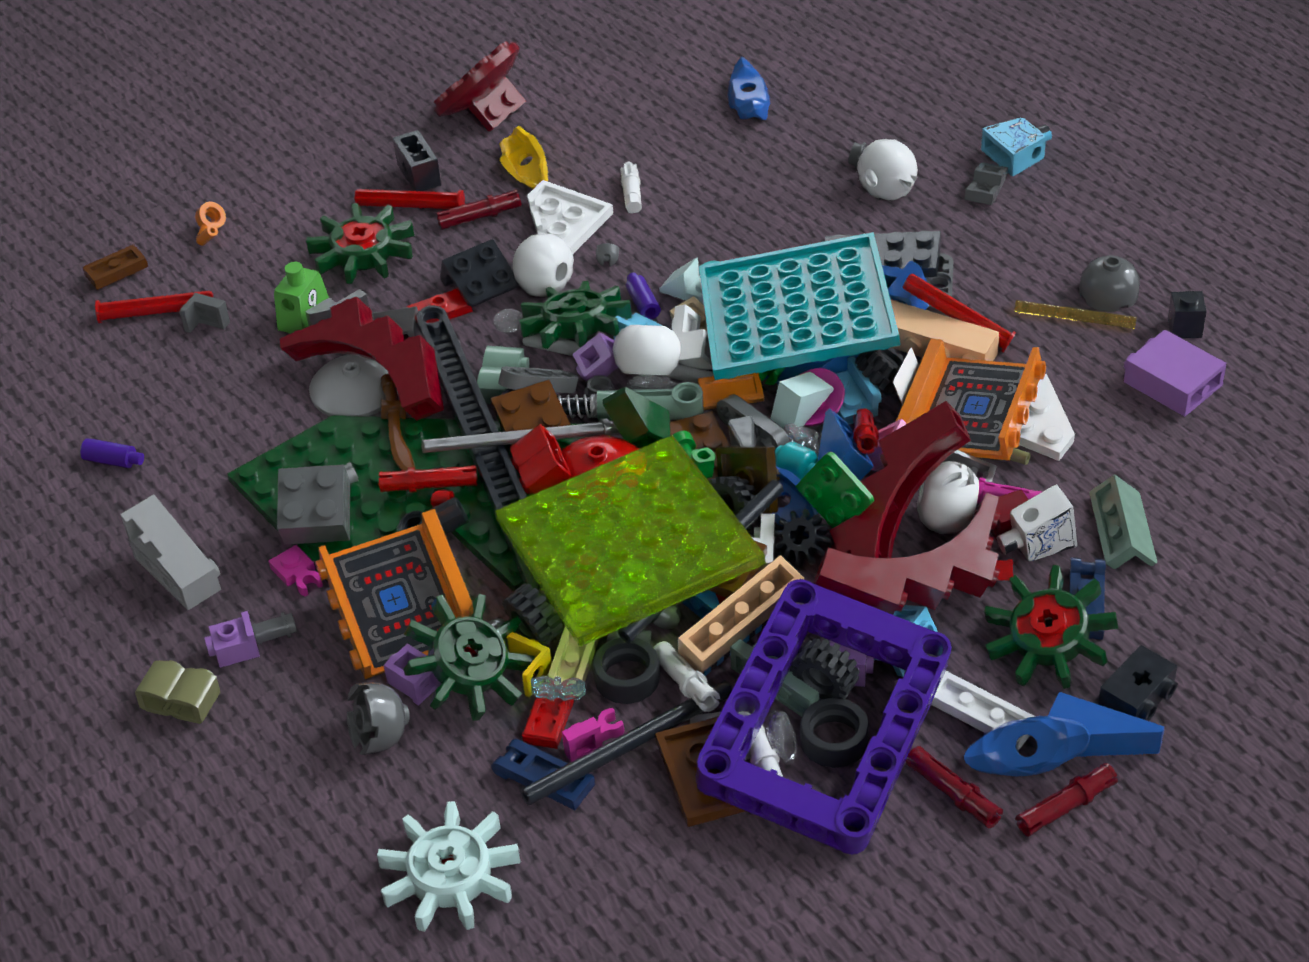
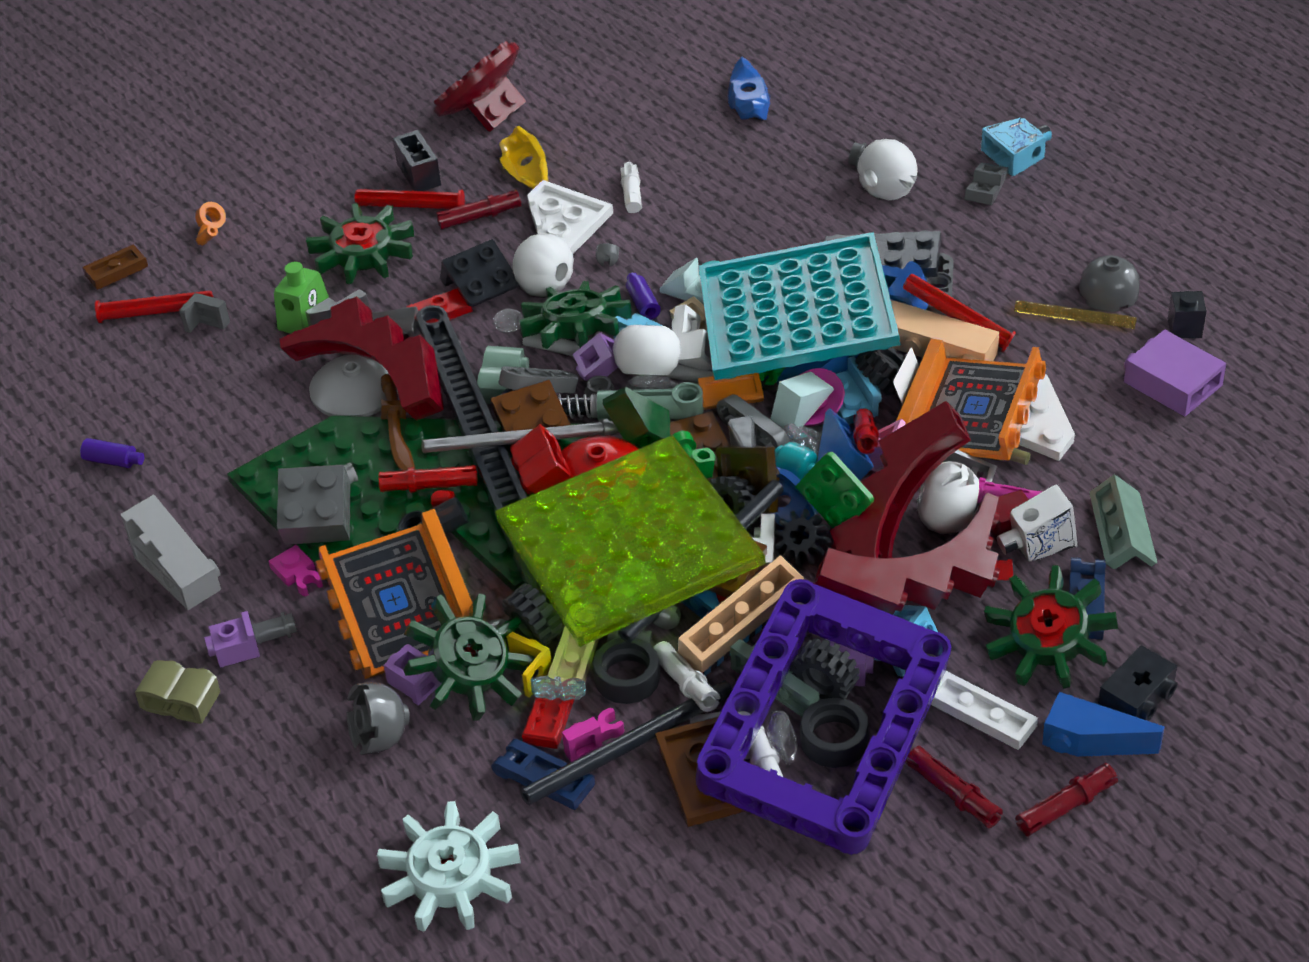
blue piece [964,716,1090,777] -> none

